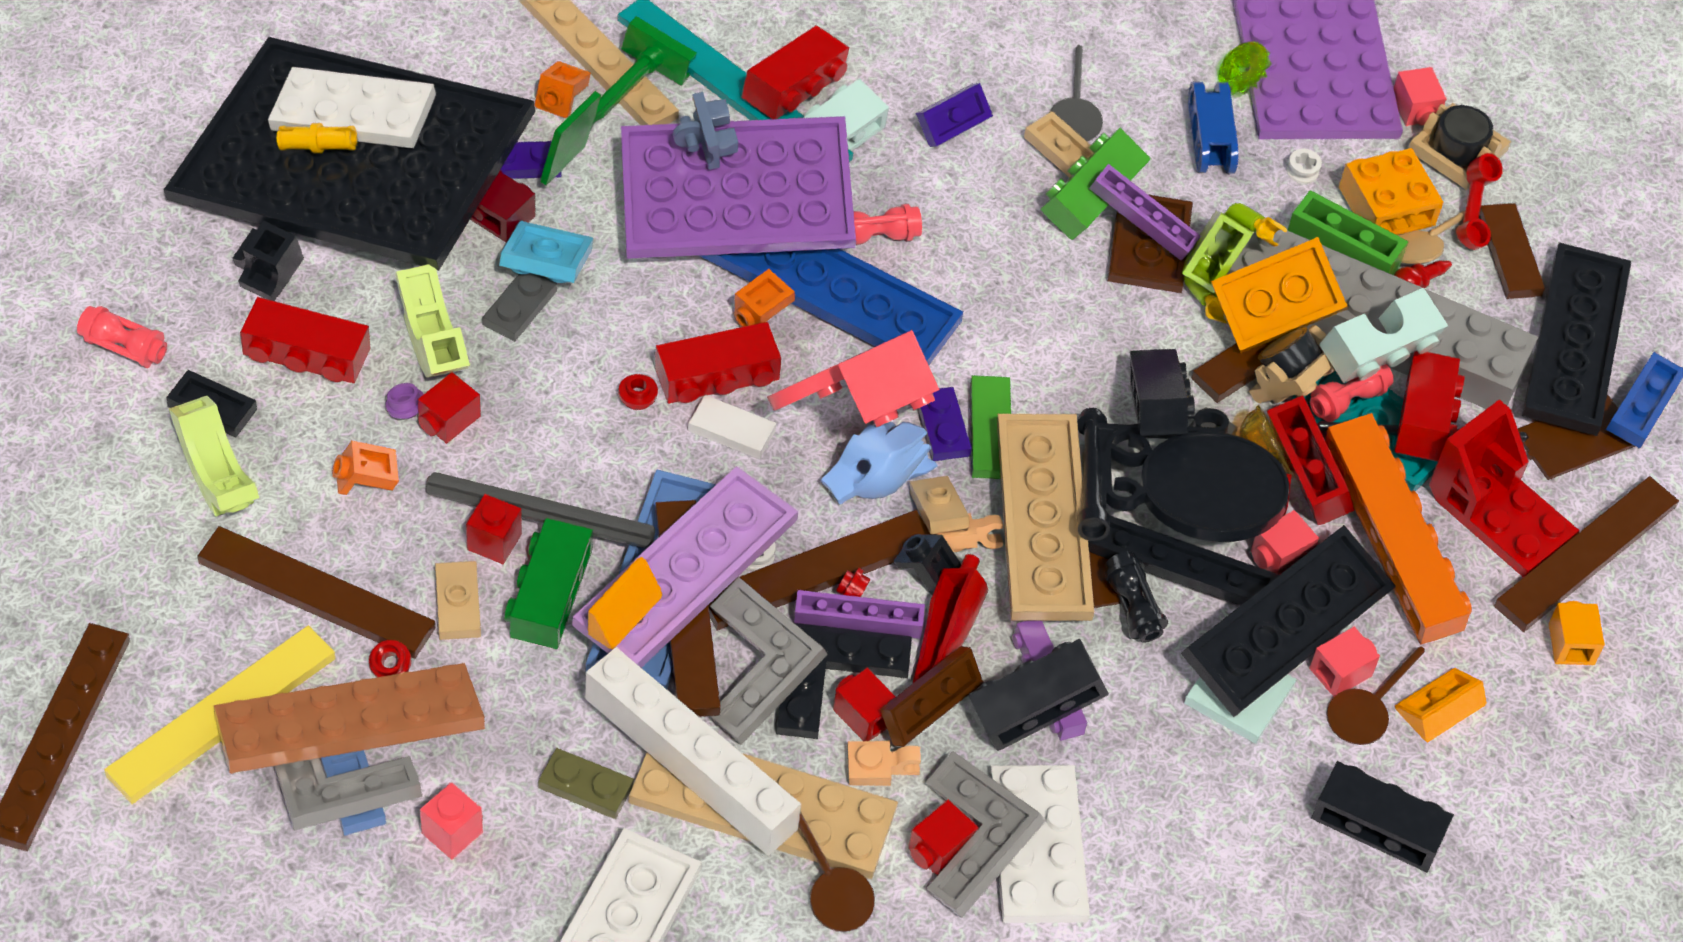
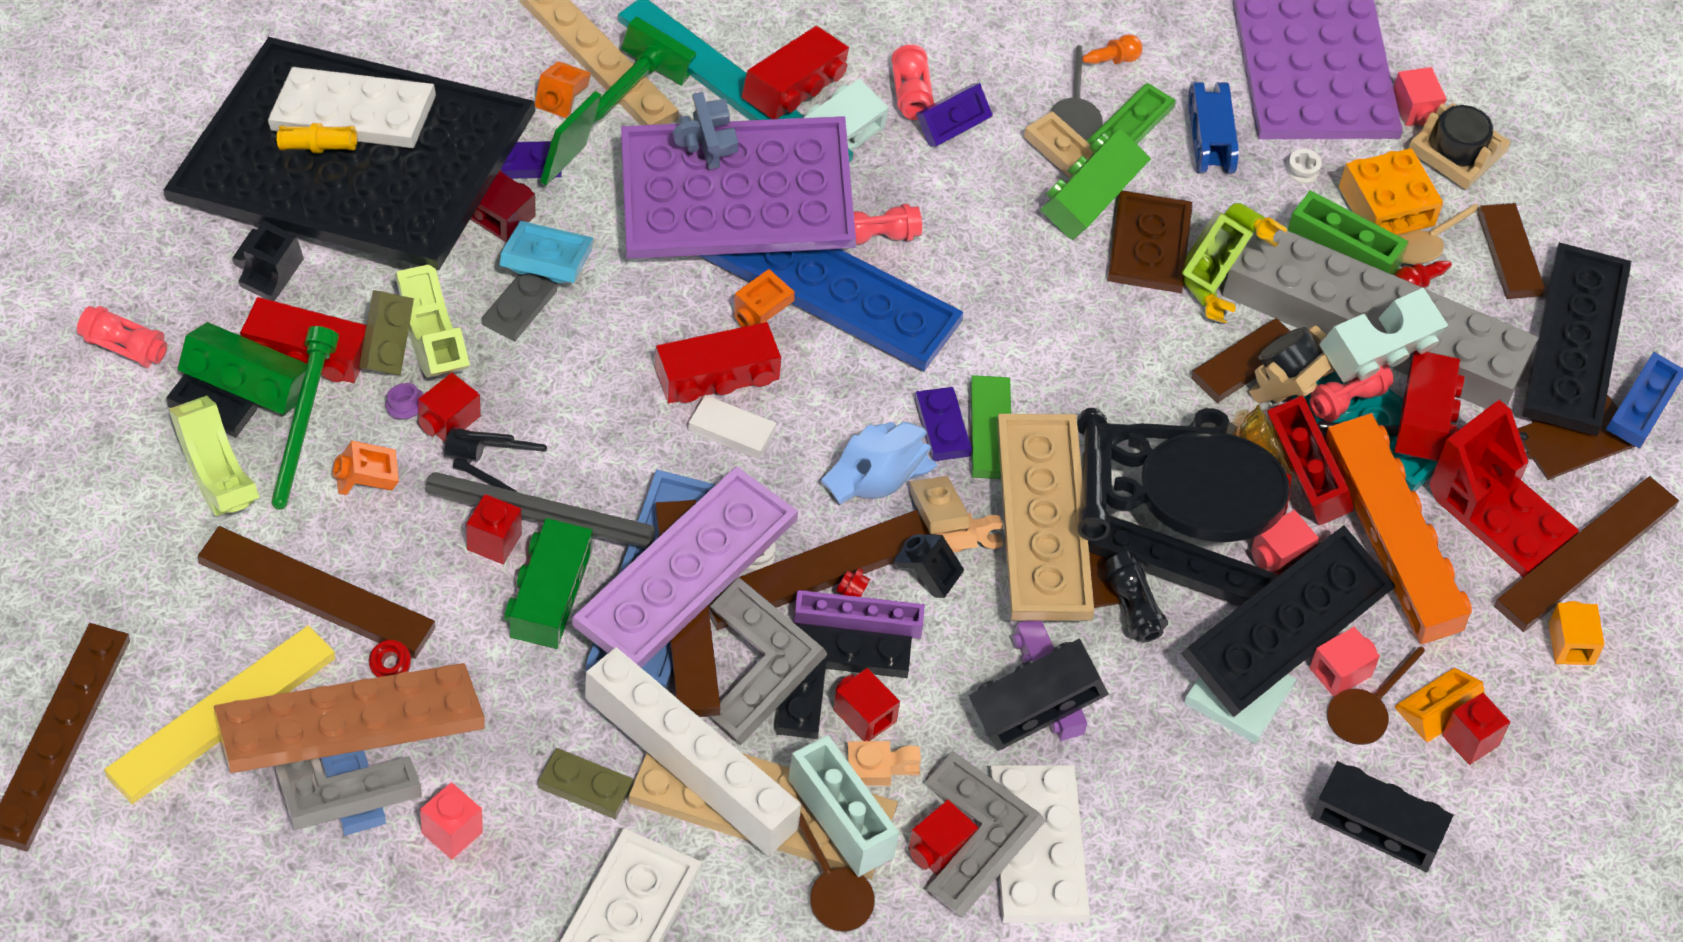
tan plate [435,561,481,640] -> none
light orange slope [588,557,662,649] -> none
red plate [618,374,658,410] -> none
coral brick [767,330,940,427] -> none
reddish brown tile [880,646,984,747] -> none
red piece [912,554,988,684] -> none
medium lavender piece [1089,164,1201,260] -> none
black brick [1130,349,1195,436] -> none
light orange plate [1211,237,1348,353] -> none
clear neon green gear [1218,41,1272,95] -> none
red bar [1456,153,1503,250] -> none
none -> green brick [177,322,307,415]
none -> green piece [271,326,339,510]
none -> olive plate [359,290,414,375]
none -> black plant [444,427,547,492]
none -> light aqua brick [788,735,900,877]
none -> coral piece [891,45,934,120]
none -> orange bar [1082,34,1143,64]
none -> bright green tile [1087,82,1176,145]
none -> red brick [1442,692,1511,765]

